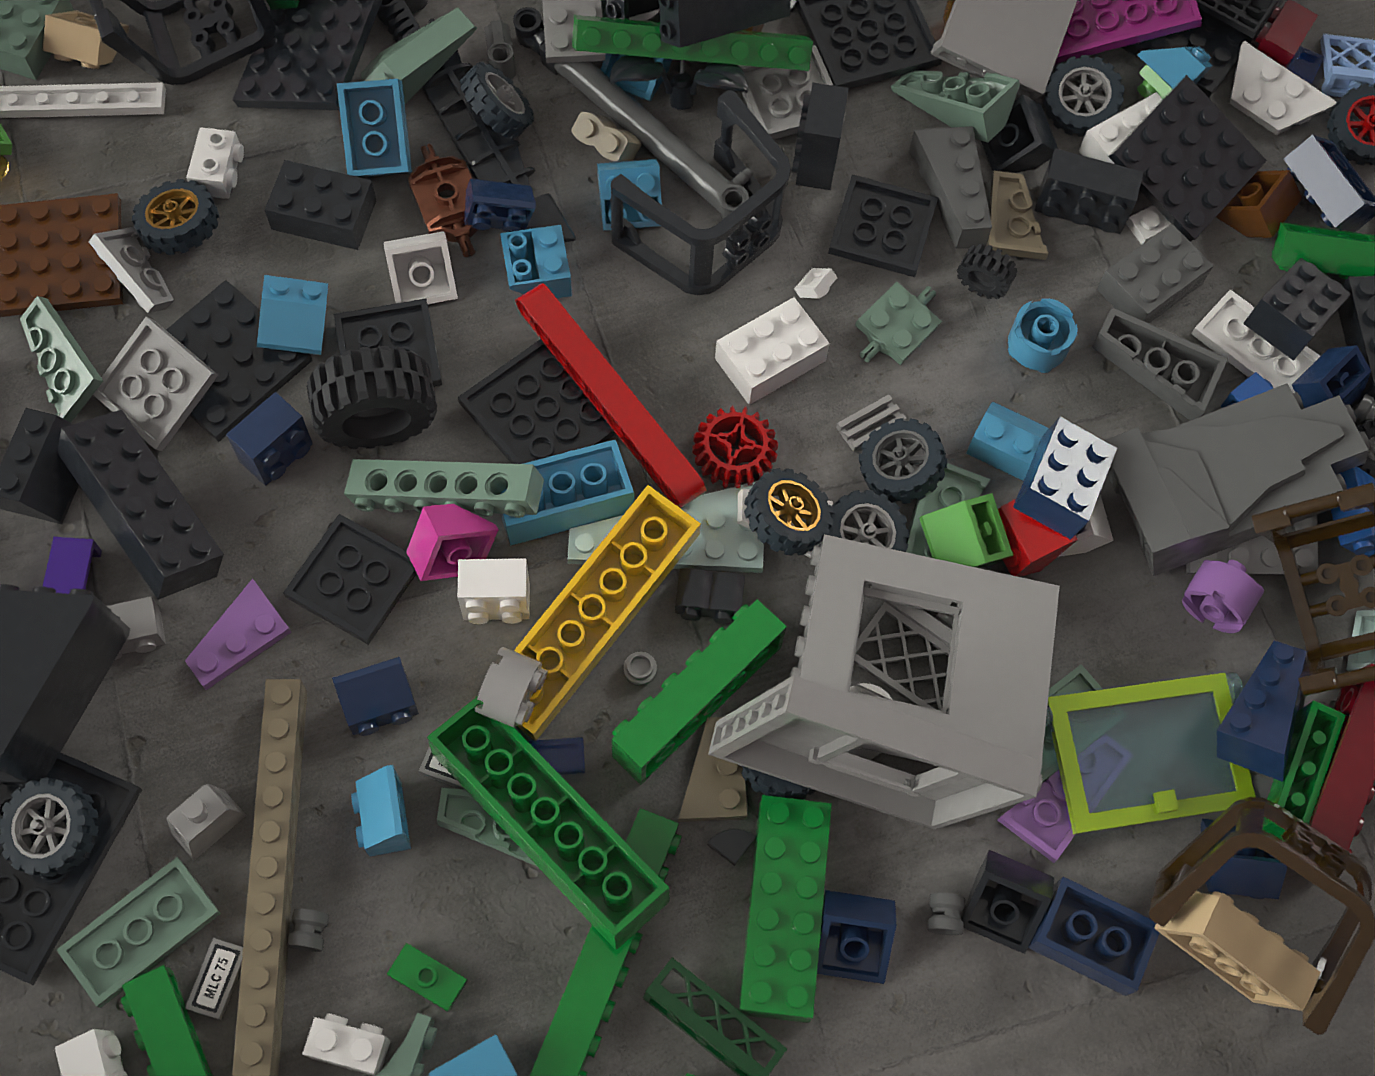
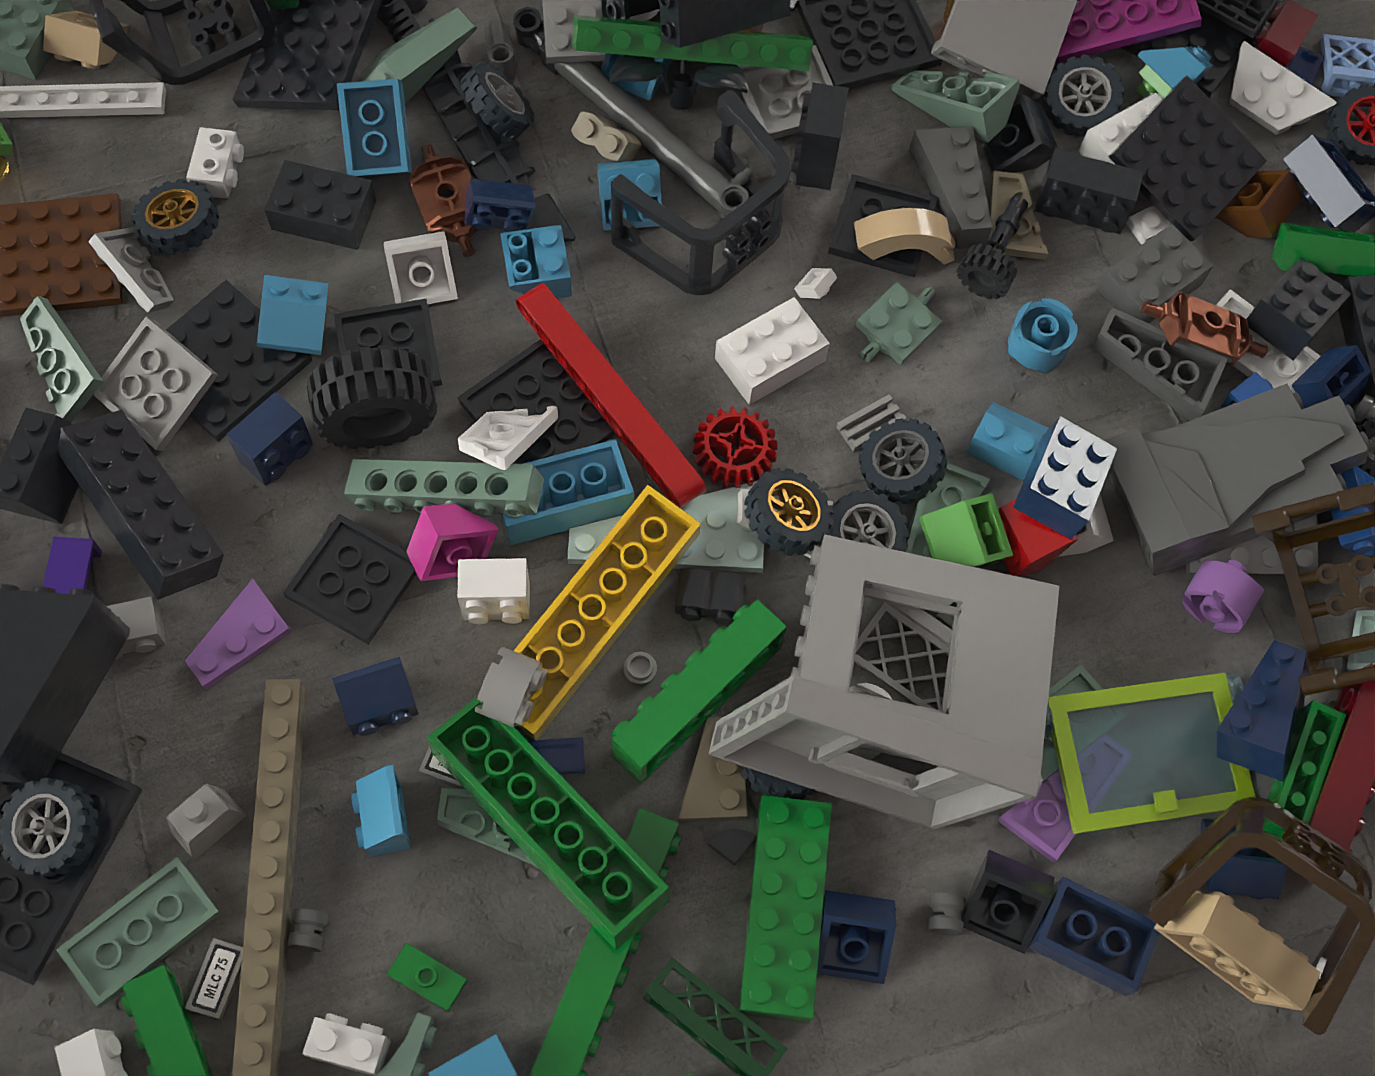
none -> white wing [458,406,558,470]
none -> tan arch [854,208,955,265]
none -> black pin [986,196,1029,254]
none -> copper plate [1140,291,1268,368]

